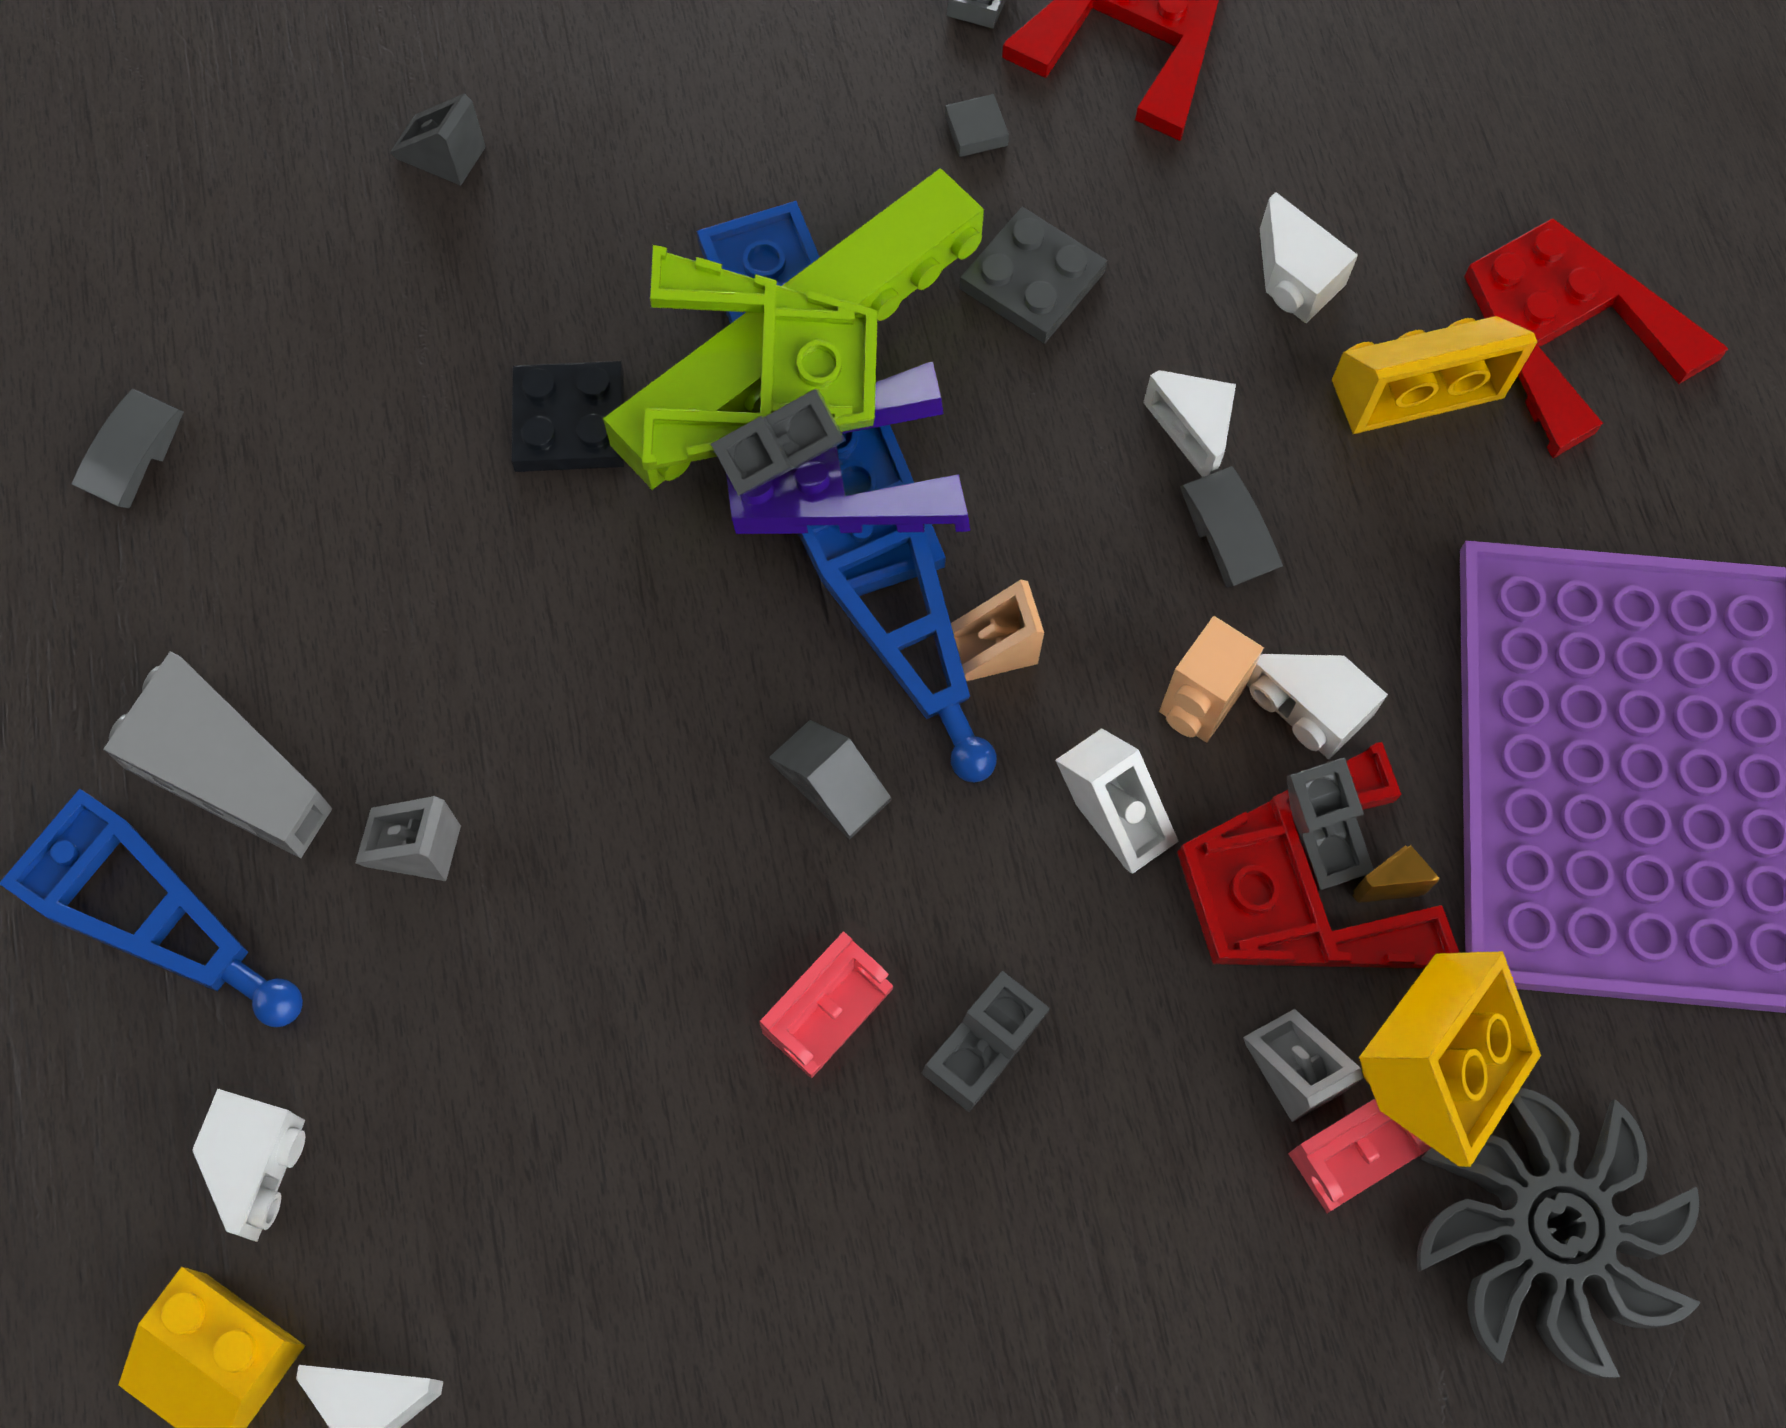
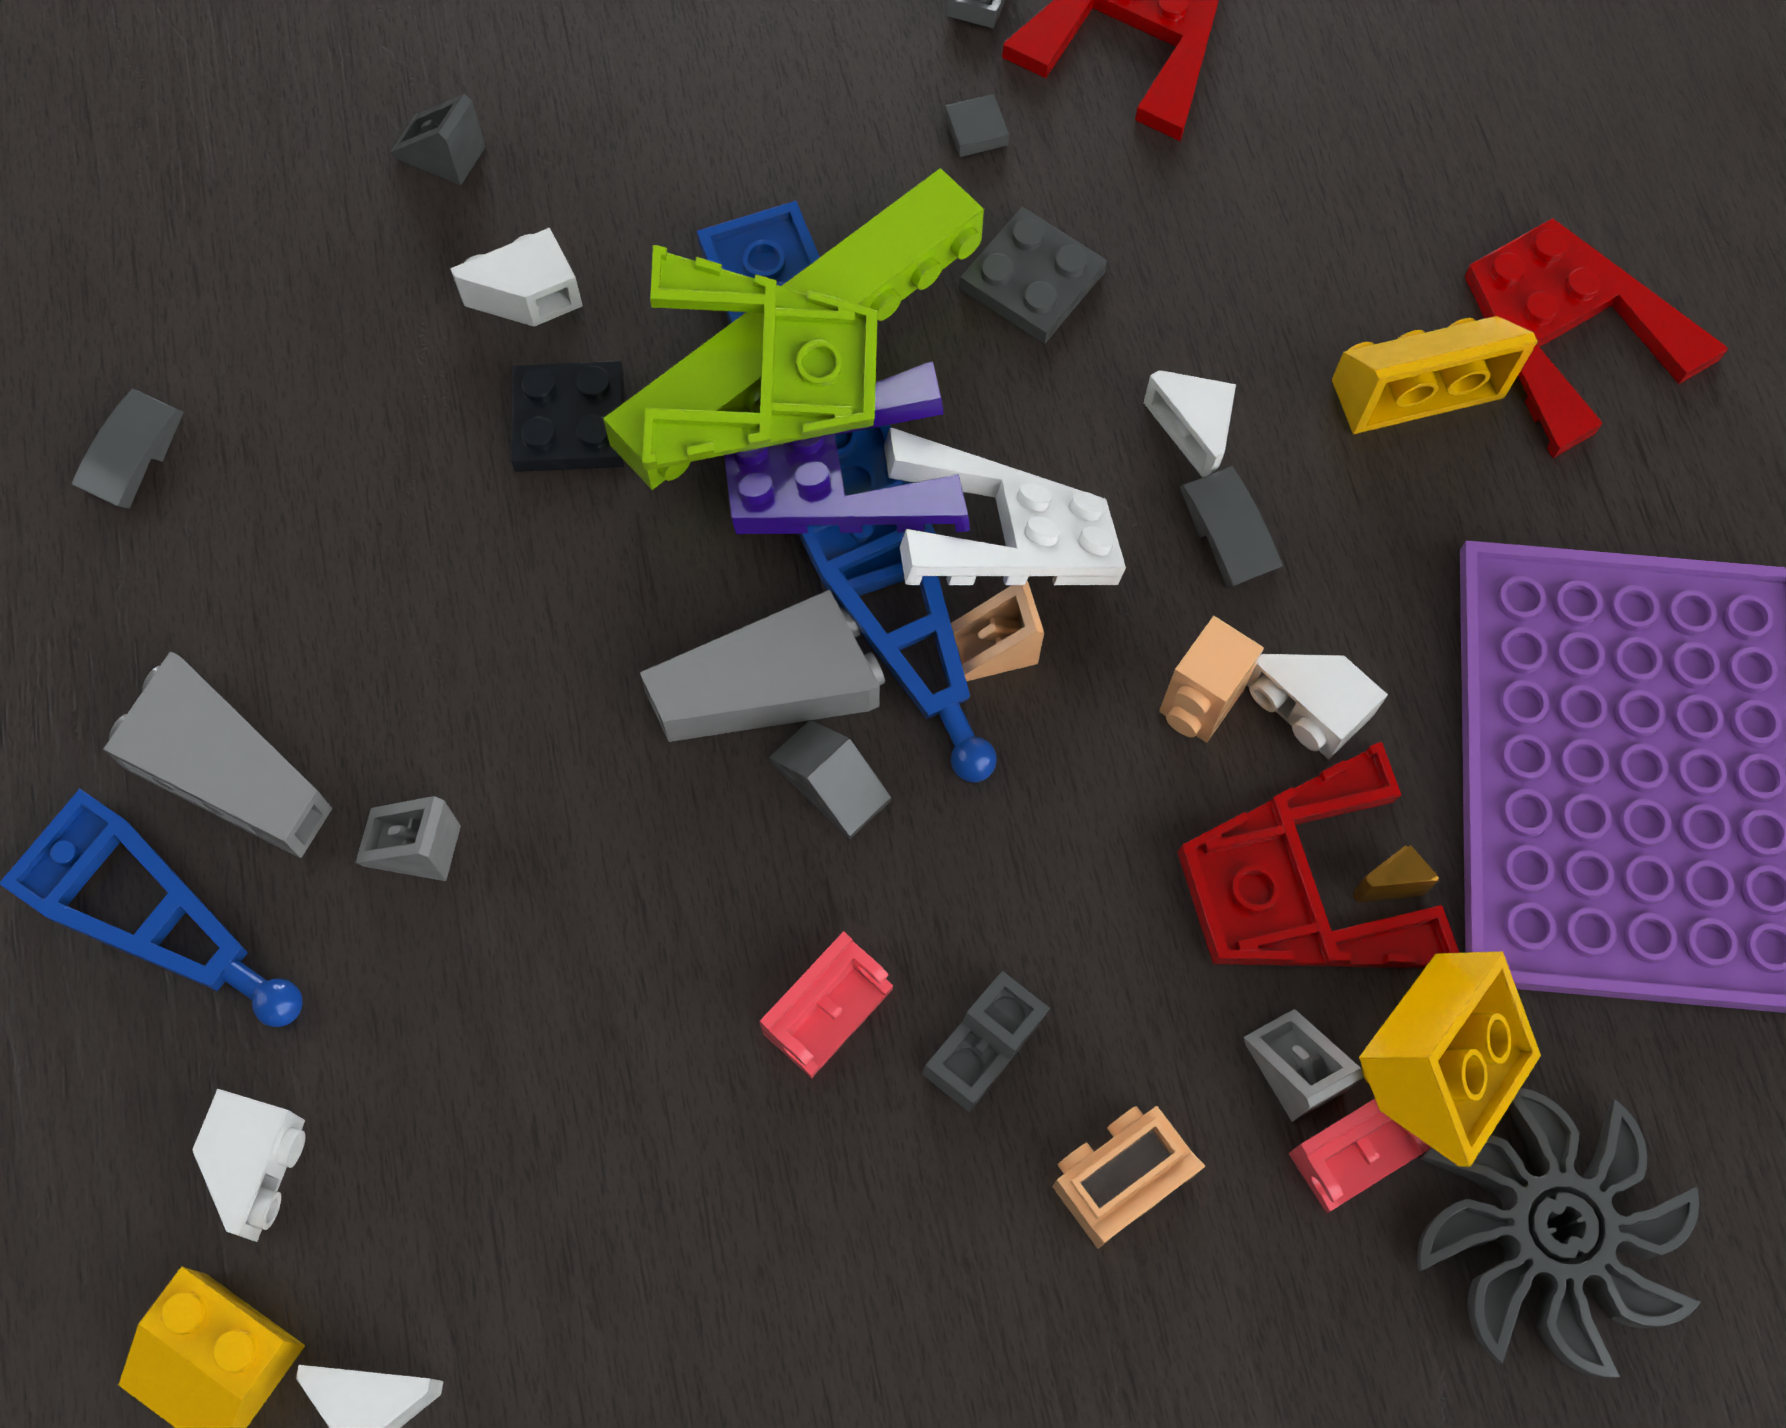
dark grey slope [711,389,846,496] -> none
white slope [1055,728,1179,874] -> none
white slope [1260,192,1358,323] -> none
dark grey slope [1286,757,1374,891] -> none
none -> white slope [450,228,583,327]
none -> light grey slope [640,590,885,742]
none -> white wing [884,428,1126,585]
none -> light nougat window [1052,1106,1205,1249]

